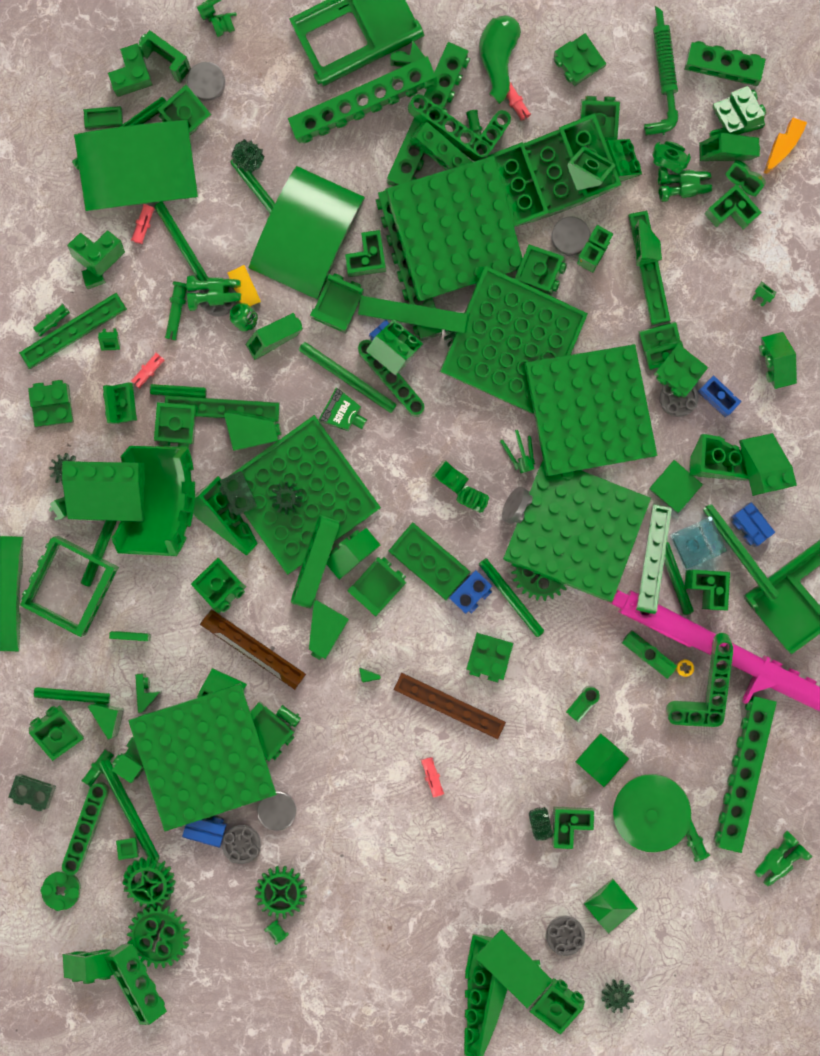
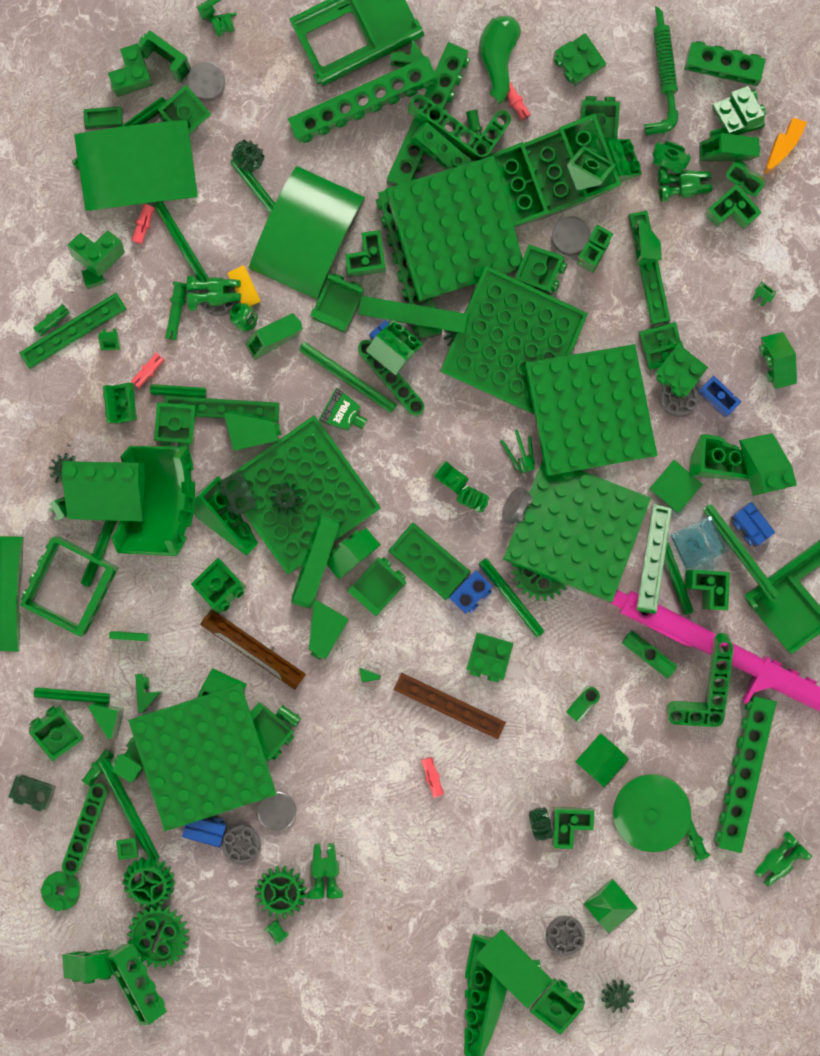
green plate [28,380,74,427] -> none
yellow bush [676,659,694,677] -> none
none -> green piece [307,843,343,899]

